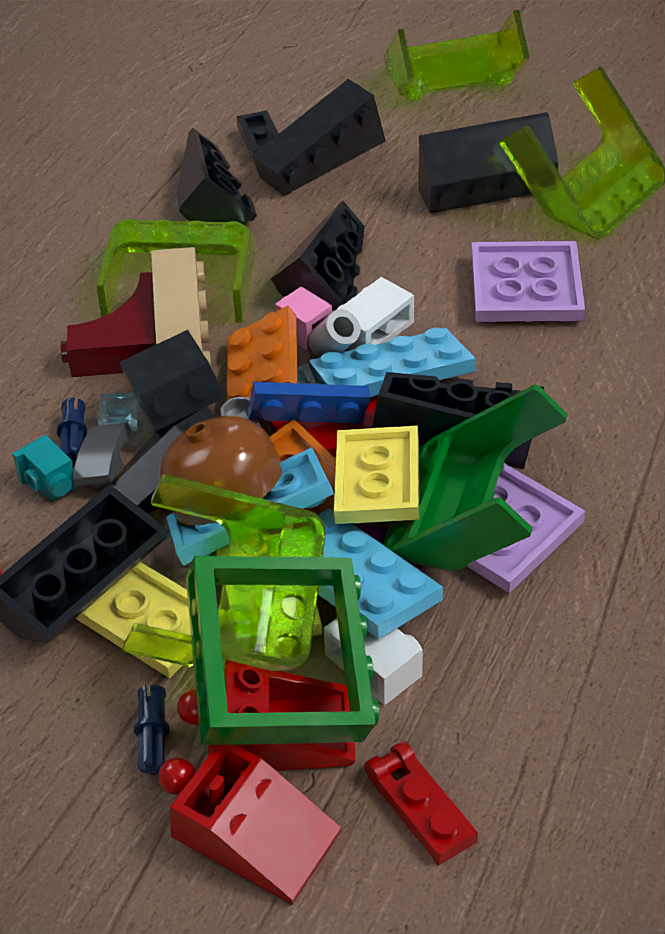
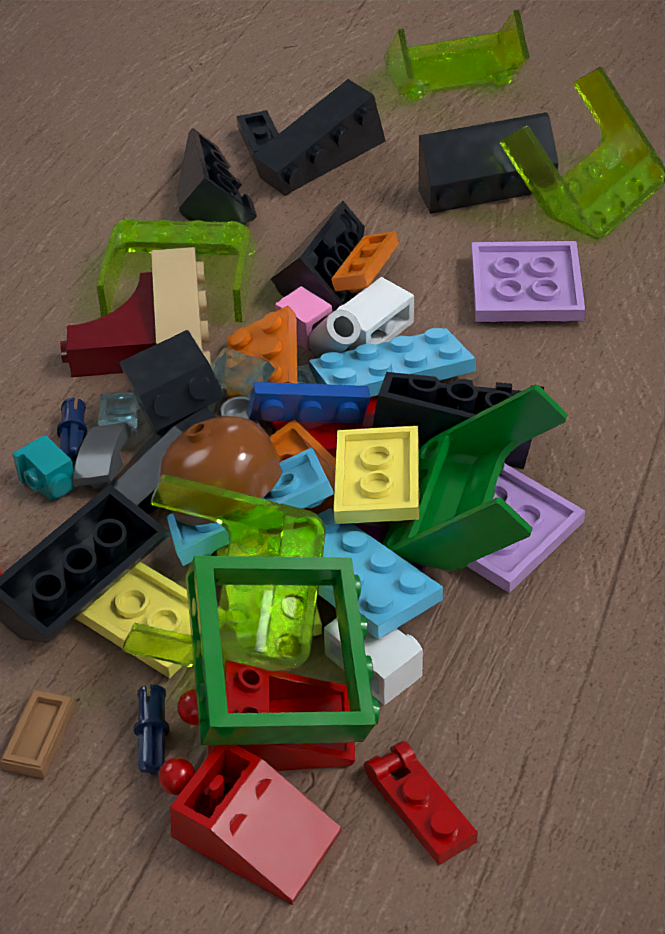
none -> medium nougat tile [0,689,76,779]
none -> clear light blue tile [211,348,275,398]
none -> orange plate [331,231,399,293]

